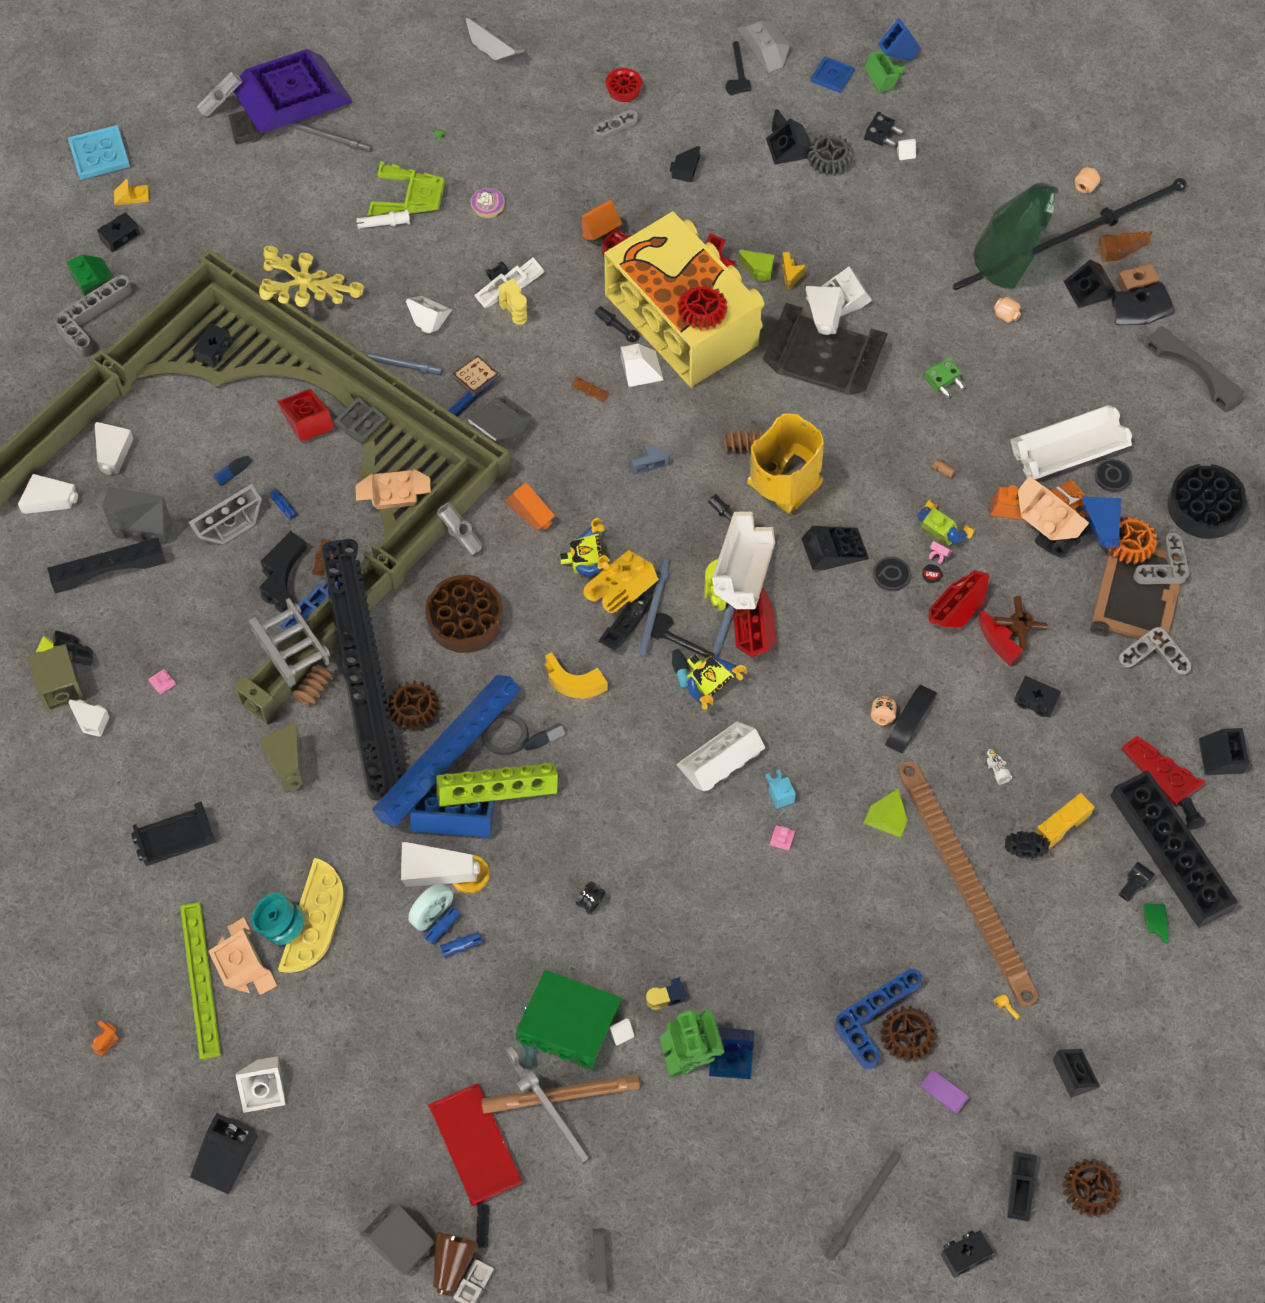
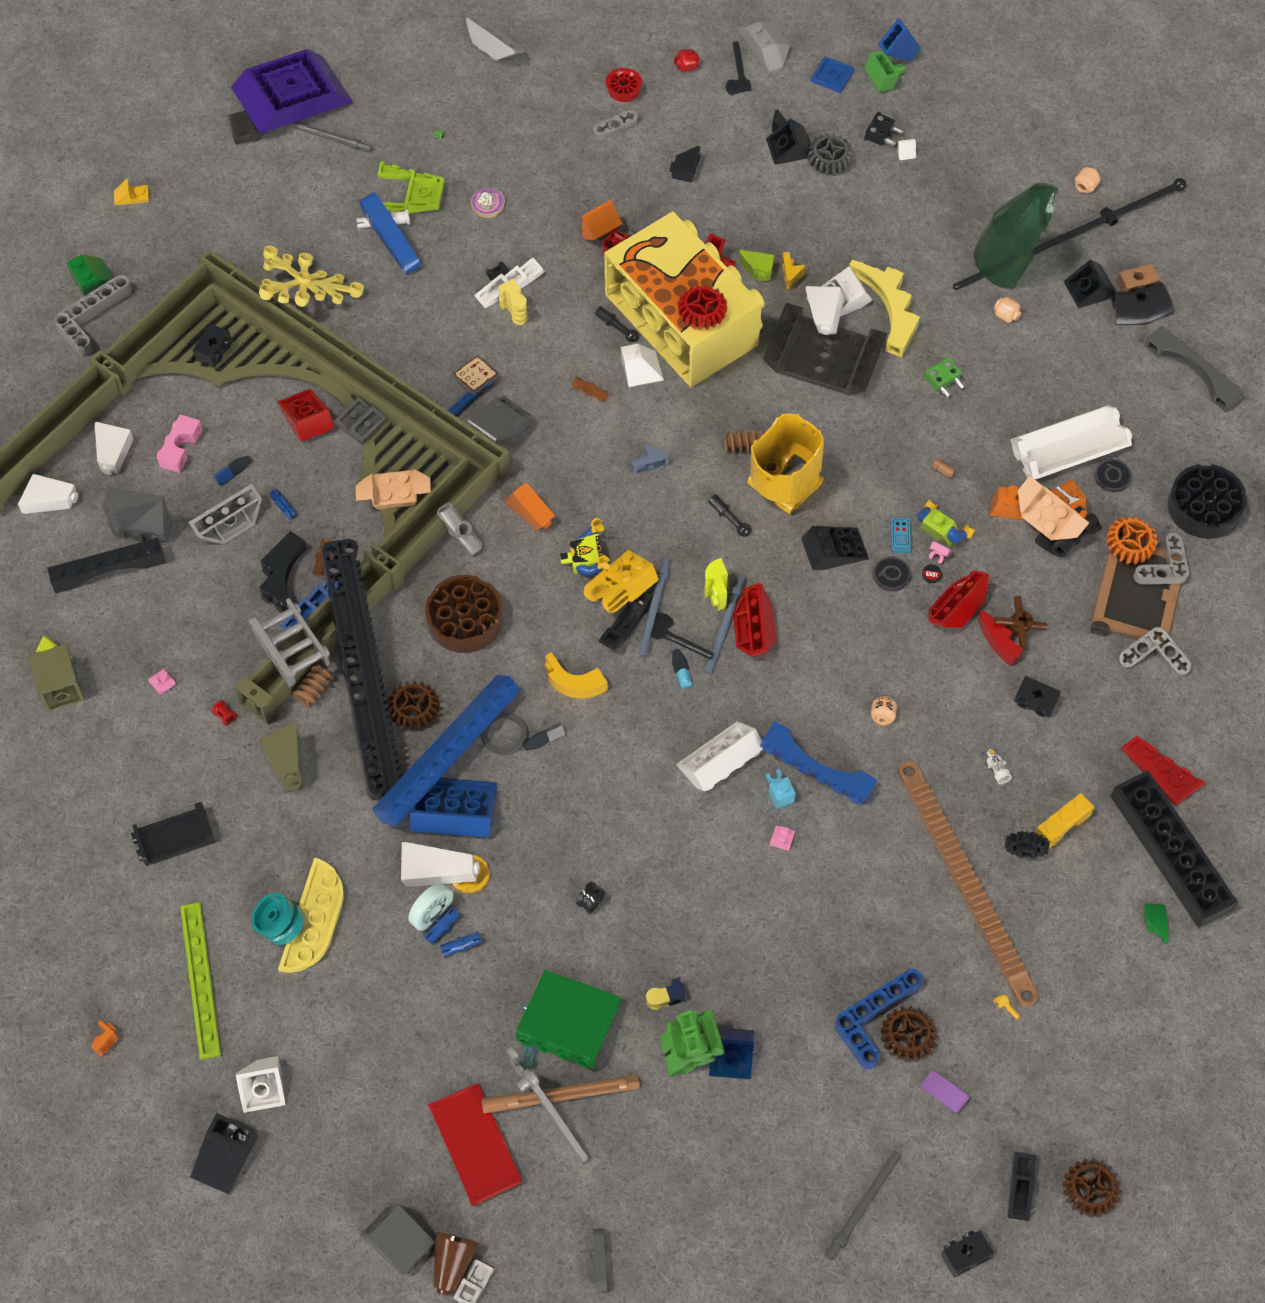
black tile [53,630,93,666] -> none
medium azure plate [68,125,130,180] -> none
white slope [69,700,109,737] -> none
black brick [97,212,140,252] -> none
light grey piece [197,71,243,117] -> none
light nougat piece [209,917,277,995] -> none
sand blue bar [363,351,443,375] -> none
white slope [406,296,452,333] -> none
lime brick [436,763,558,806] -> none
black axle [476,1204,489,1248] -> none
white slope [610,1018,634,1046] -> none
torso [687,654,747,710] -> none
white panel [712,512,775,609] -> none
lime slope [864,789,908,838] -> none
black slope [885,684,937,754] -> none
black slope [1053,1049,1100,1098] -> none
blue slope [1082,497,1121,548] -> none
clear orange slope [1097,231,1152,262] -> none
black pin [1119,862,1155,902] -> none
black pin [1179,798,1206,830] -> none
black slope [1199,728,1249,775] -> none
none -> bright pink arch [156,414,203,473]
none -> red bush [211,700,237,726]
none -> blue beam [359,192,421,275]
none -> red head [674,49,700,72]
none -> blue arch [760,721,878,804]
none -> light yellow arch [849,259,920,358]
none -> dark azure tile [891,518,911,553]

